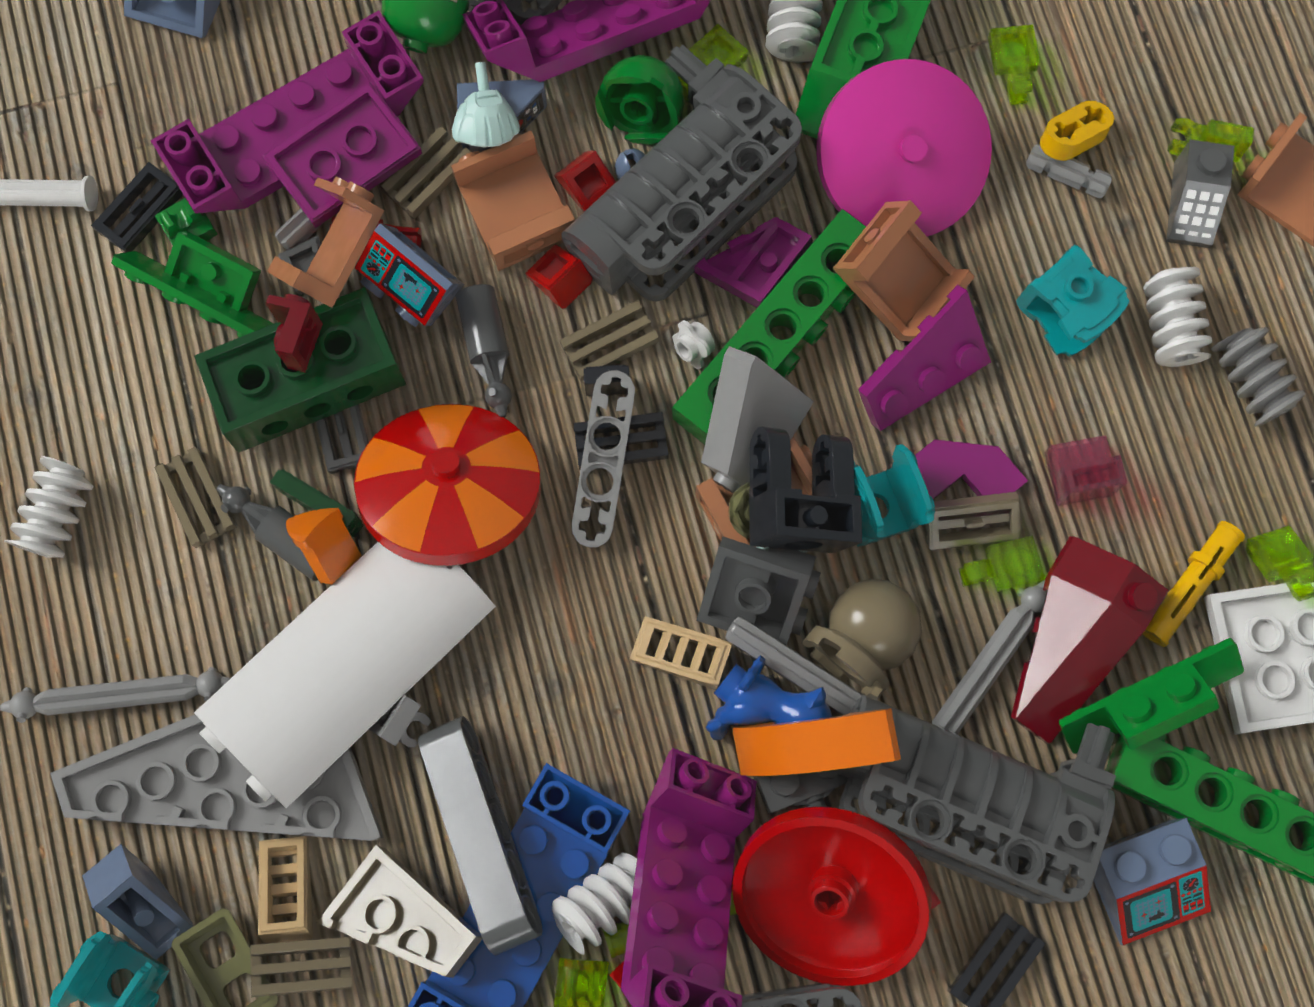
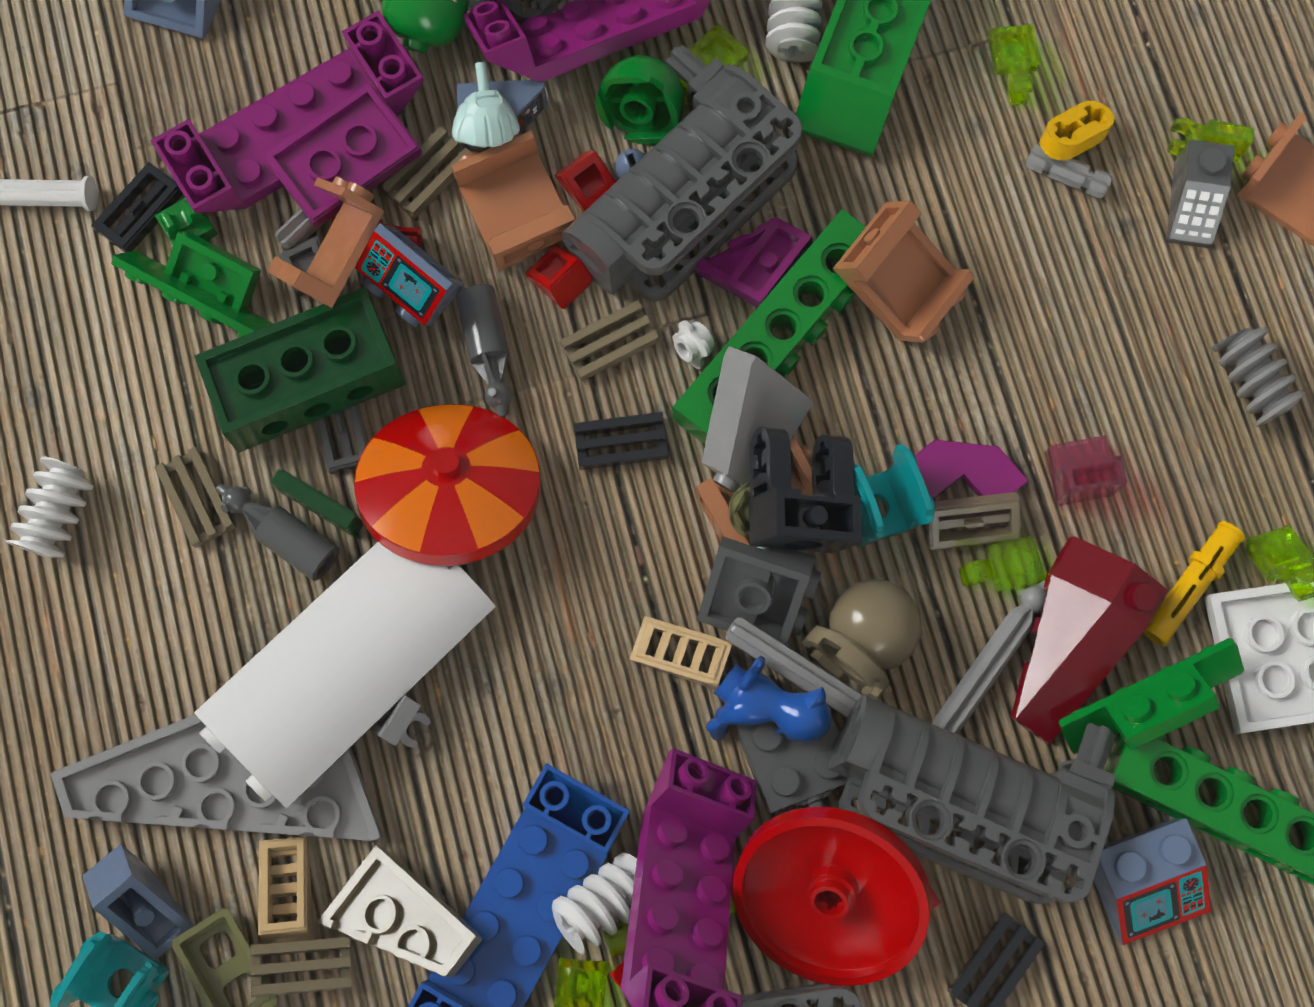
light grey wheel [0,667,231,723] -> none
dark red bracket [265,294,323,372] -> none
orange tile [286,508,362,584] -> none
beam [418,716,543,956] -> none
light grey beam [572,370,635,548] -> none
black tile [583,365,630,396] -> none
orange slope [732,708,901,776] -> none
dark pink dish [816,59,992,237] -> none
magenta wing [858,284,991,431] -> none
teal piece [1016,245,1130,357] -> none
white piece [1143,267,1212,367] -> none

